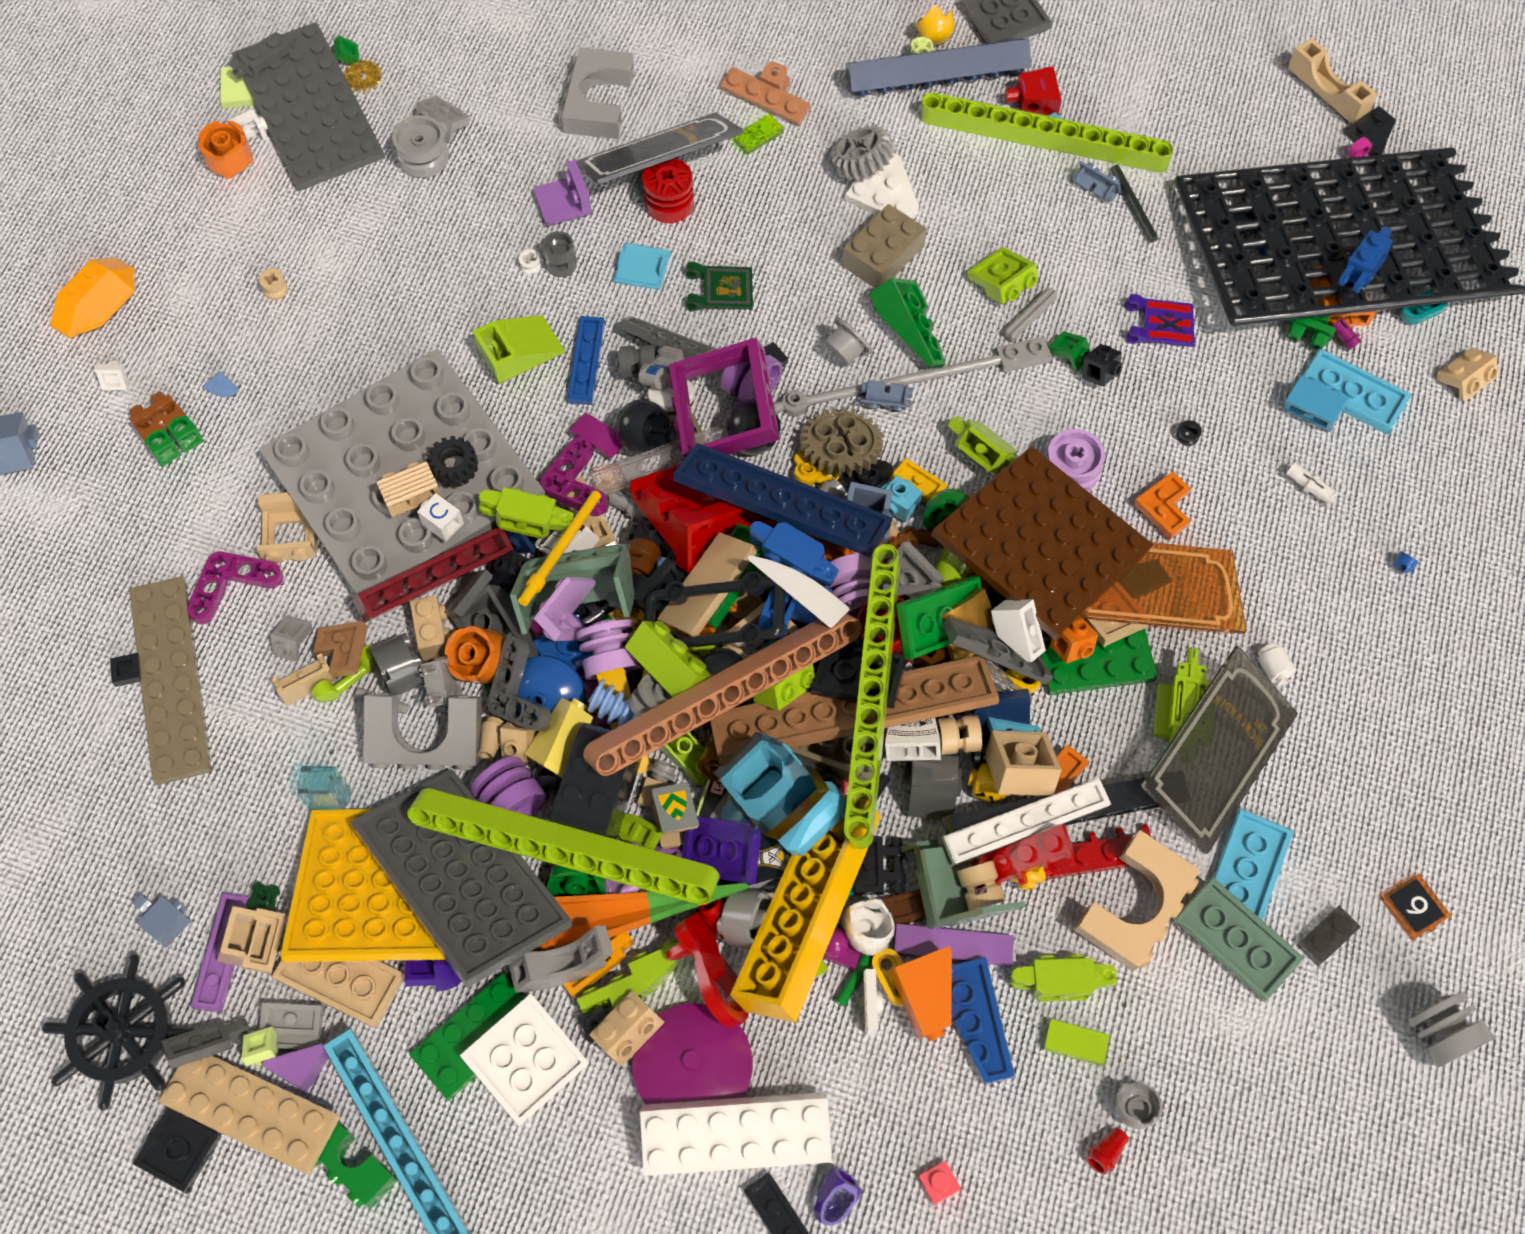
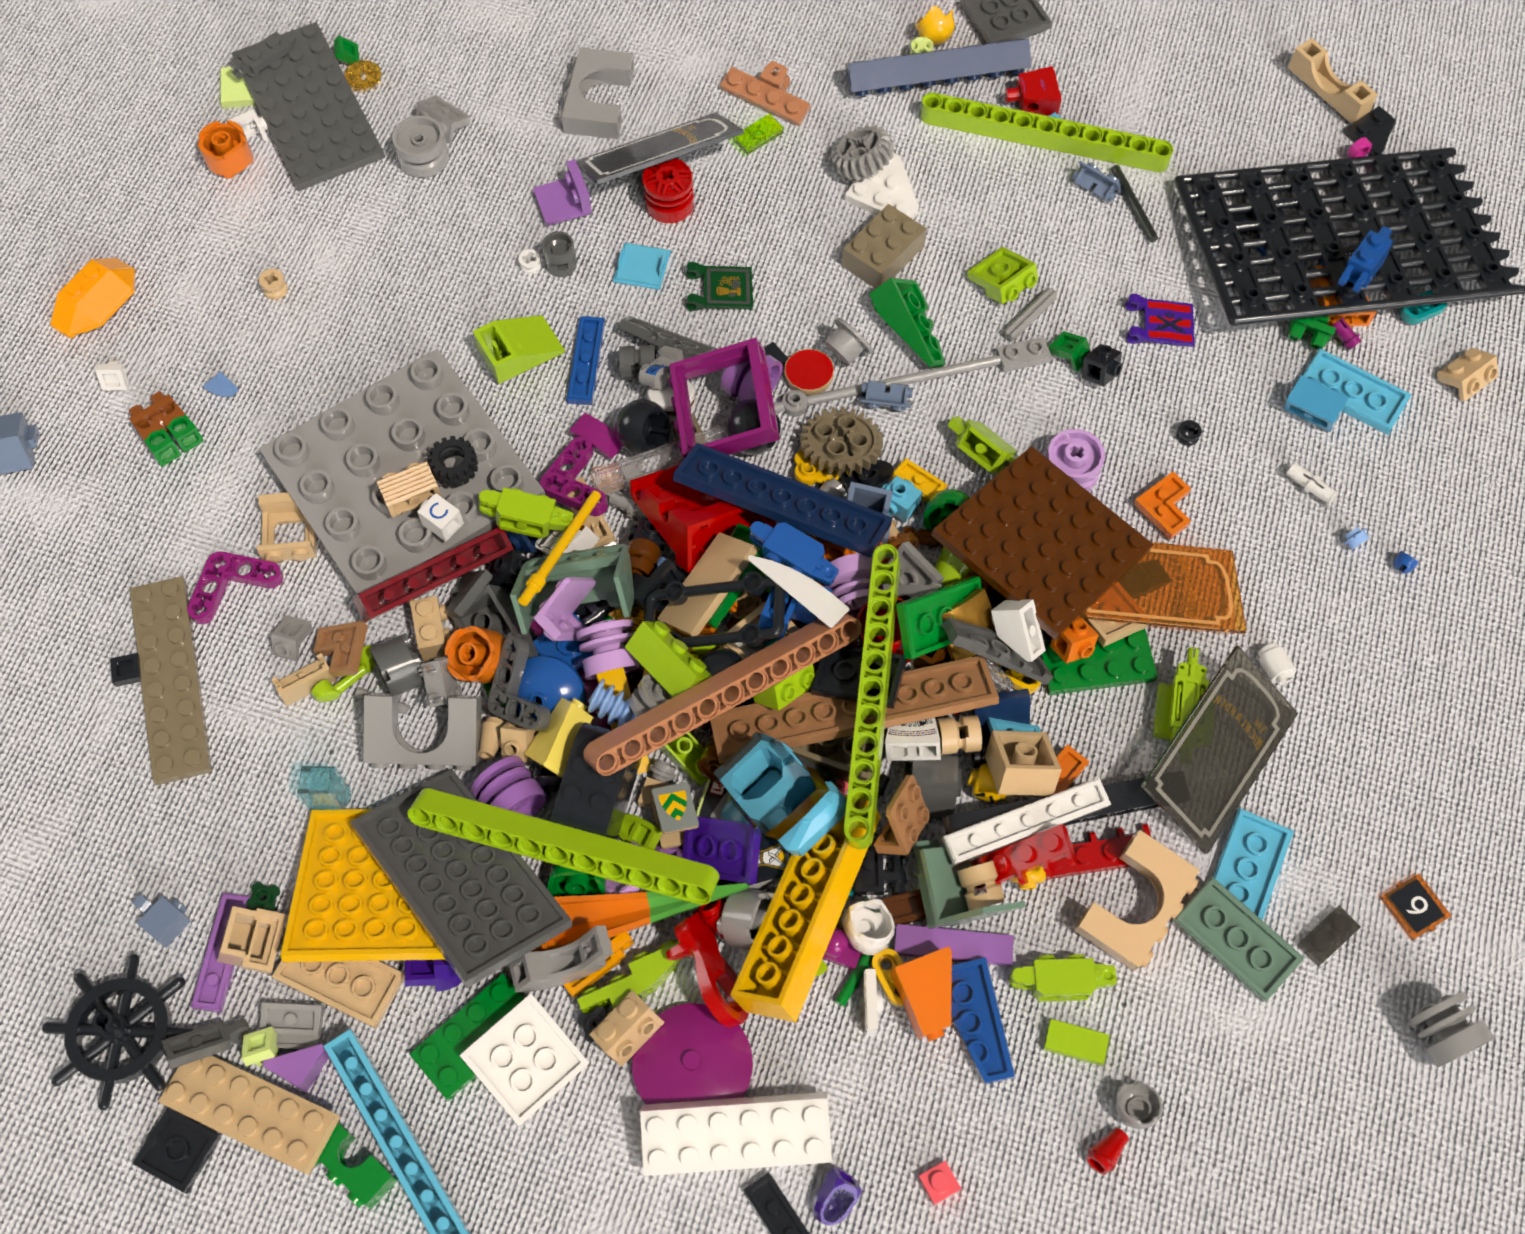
none -> red tile [784,349,834,395]
none -> medium nougat bracket [874,775,930,855]
none -> light blue plate [1344,527,1370,550]

